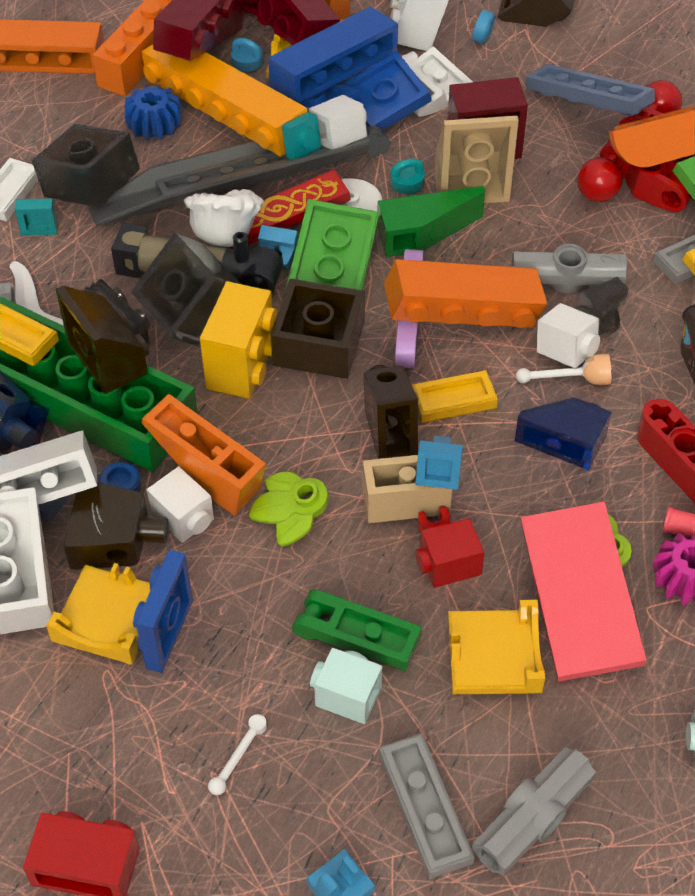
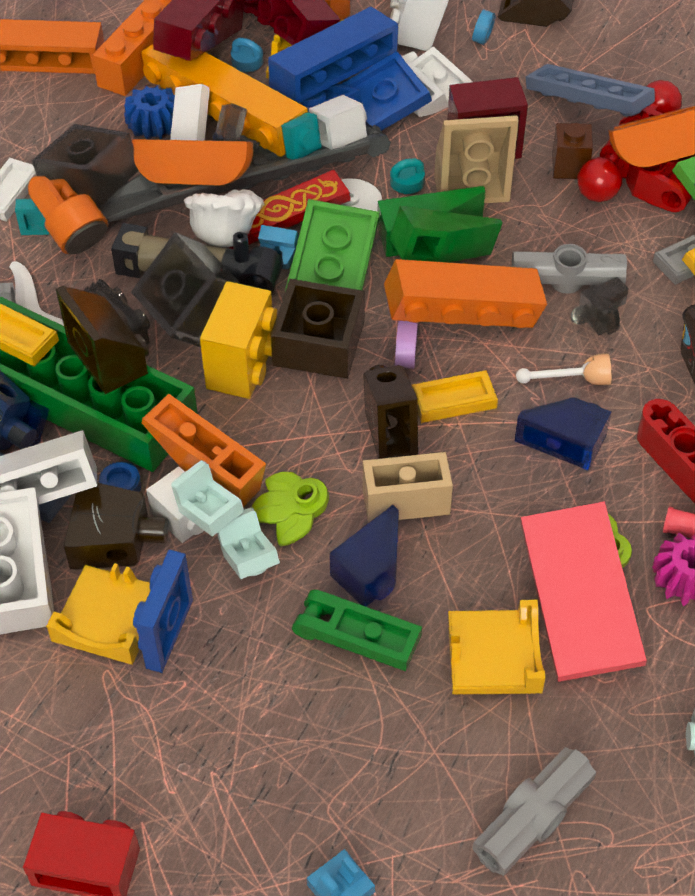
white hinge [208,714,267,796] -> none
light aqua brick [310,647,382,724] -> none
light grey tile [379,733,475,880] -> none
dark azure tile [415,435,463,490] -> none
red brick [415,506,485,588] -> none
white brick [537,303,600,368] -> none
none -> orange piece [28,176,108,254]
none -> orange brick [132,139,254,186]
none -> white tile [170,84,210,141]
none -> light aqua bracket [171,460,244,537]
none -> clear smoke piece [212,103,260,155]
none -> light aqua bracket [217,508,280,579]
none -> clear blue slope [330,505,399,607]
none -> green slope [389,205,503,263]
none -> reddish brown brick [552,123,593,179]

